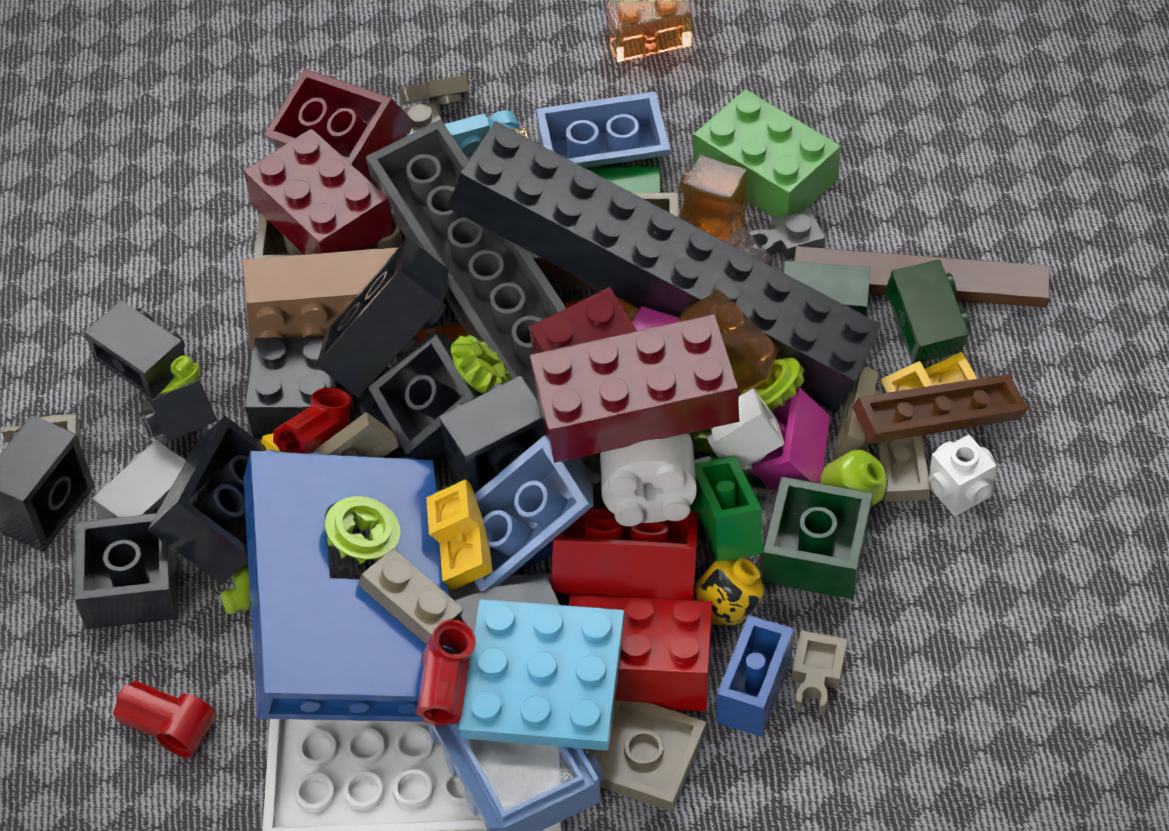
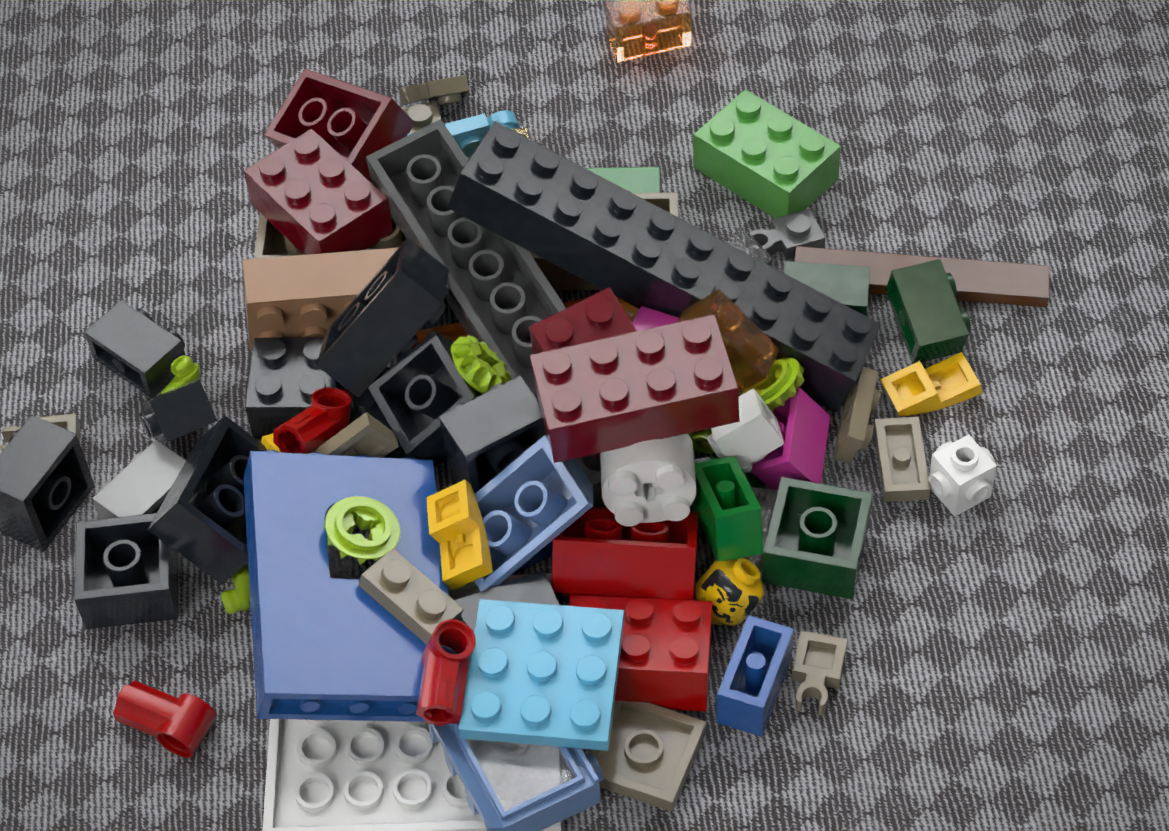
medium blue slope [536,91,670,168] -> none
clear orange brick [679,155,747,246] -> none
lime head [820,450,888,507] -> none
reddish brown plate [852,374,1028,444] -> none

